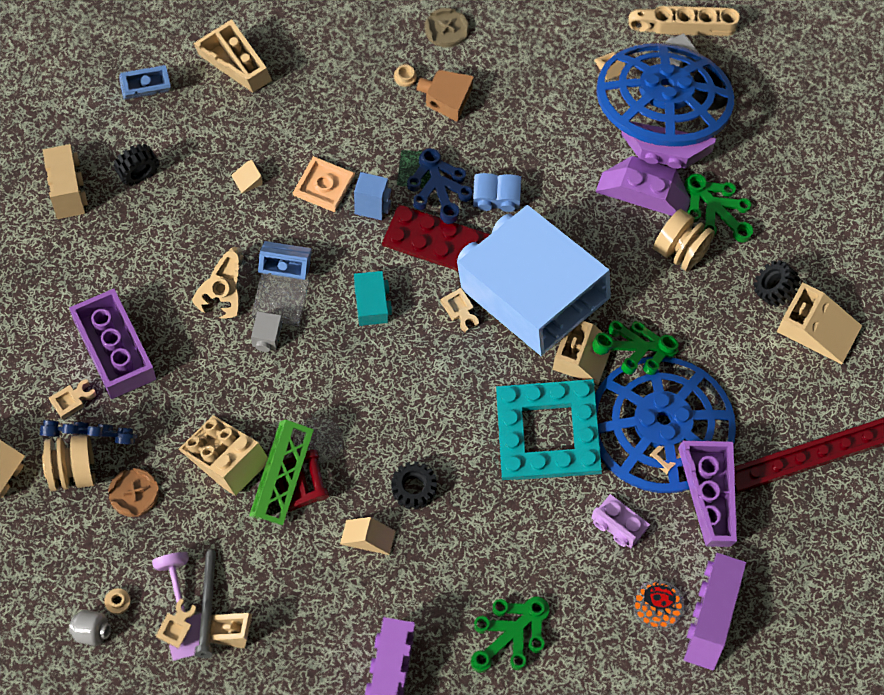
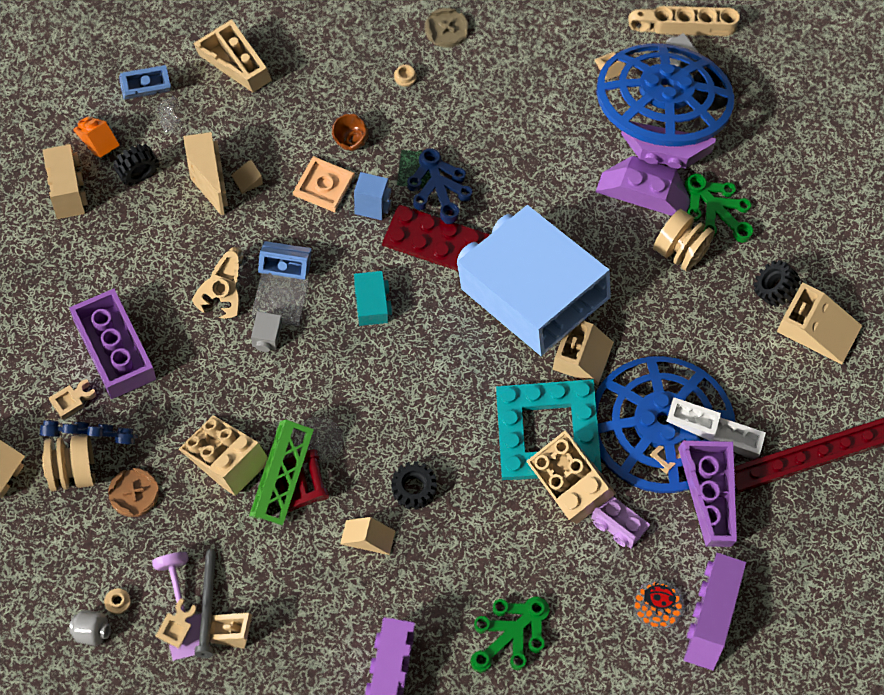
medium nougat torso [417,70,474,122] -> none
tan plate [440,288,479,333] -> none
medium blue brick [473,173,521,212] -> none
green plant [592,320,679,375] -> none
none -> orange slope [73,117,120,158]
none -> clear bracket [157,96,183,136]
none -> tan slope [183,132,228,215]
none -> dark orange hair [332,114,369,151]
none -> tan slope [526,430,617,524]
none -> white slope [667,398,766,460]

